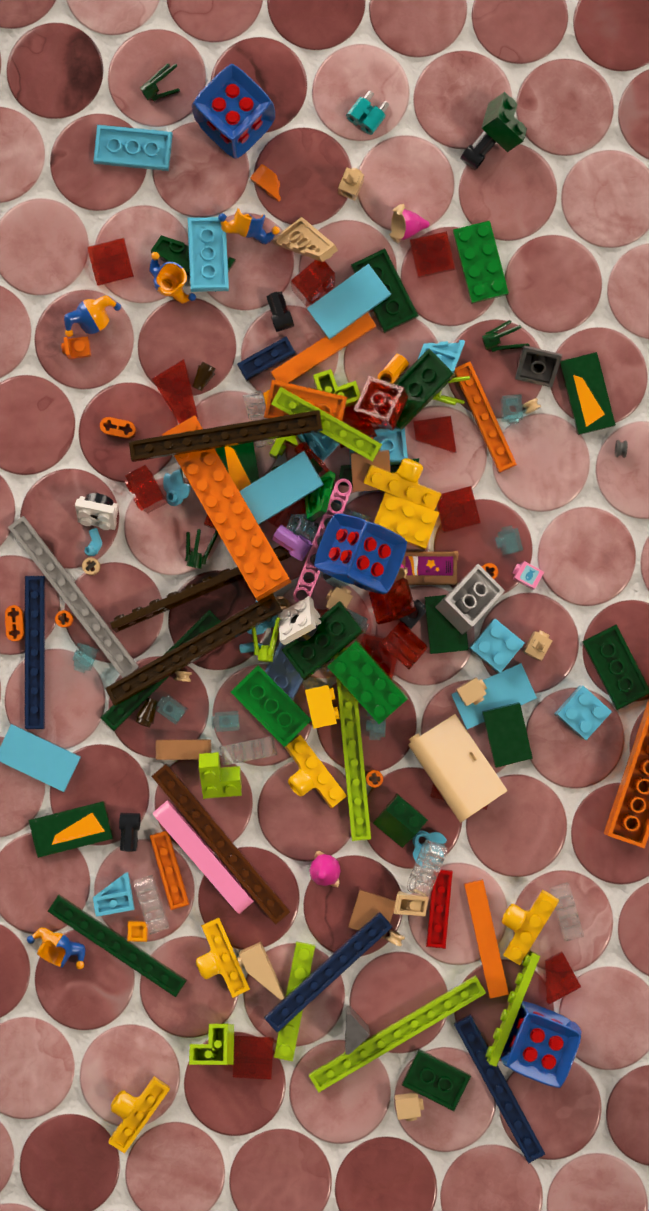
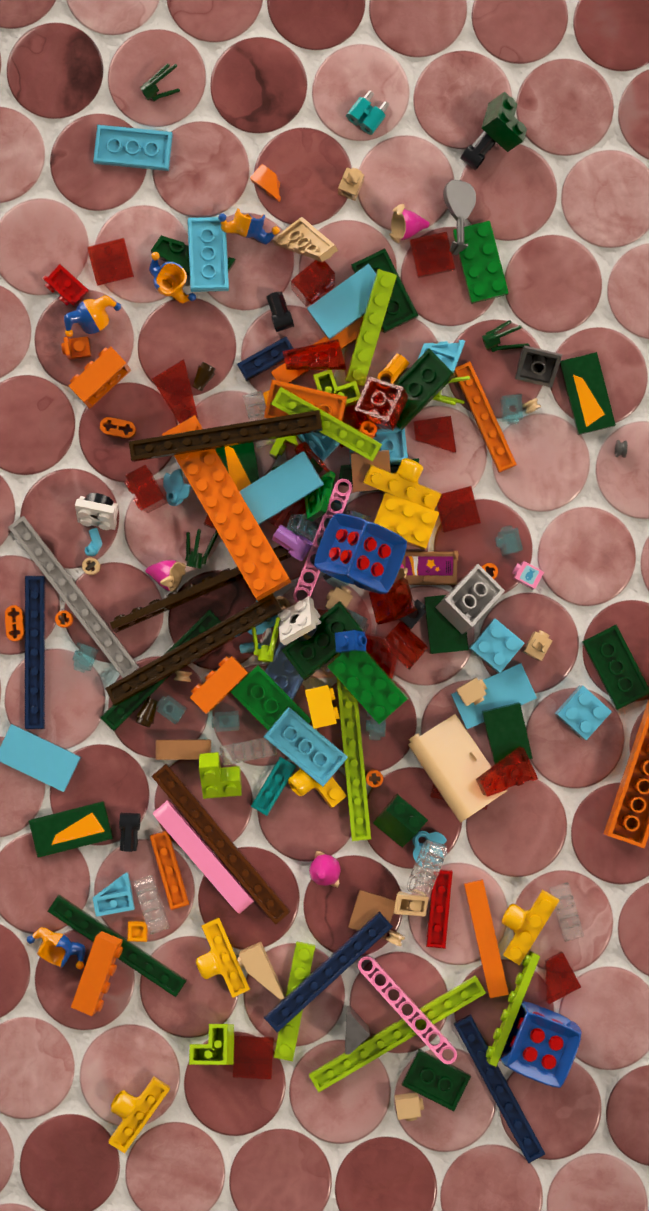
blue piece [192,64,275,159] -> none
none -> red bracket [43,264,89,307]
none -> orange brick [68,346,131,409]
none -> orange brick [71,931,123,1016]
none -> hat [145,560,186,592]
none -> orange brick [190,656,249,714]
none -> teal tile [251,756,297,816]
none -> medium azure tile [264,707,348,786]
none -> clear red wing [282,339,346,370]
none -> blue bracket [335,630,367,653]
none -> lime plate [345,269,397,386]
none -> bright pink beam [358,956,457,1064]
none -> orange bush [359,421,377,438]
none -> piece [443,180,476,256]
none -> clear red wing [476,747,538,797]

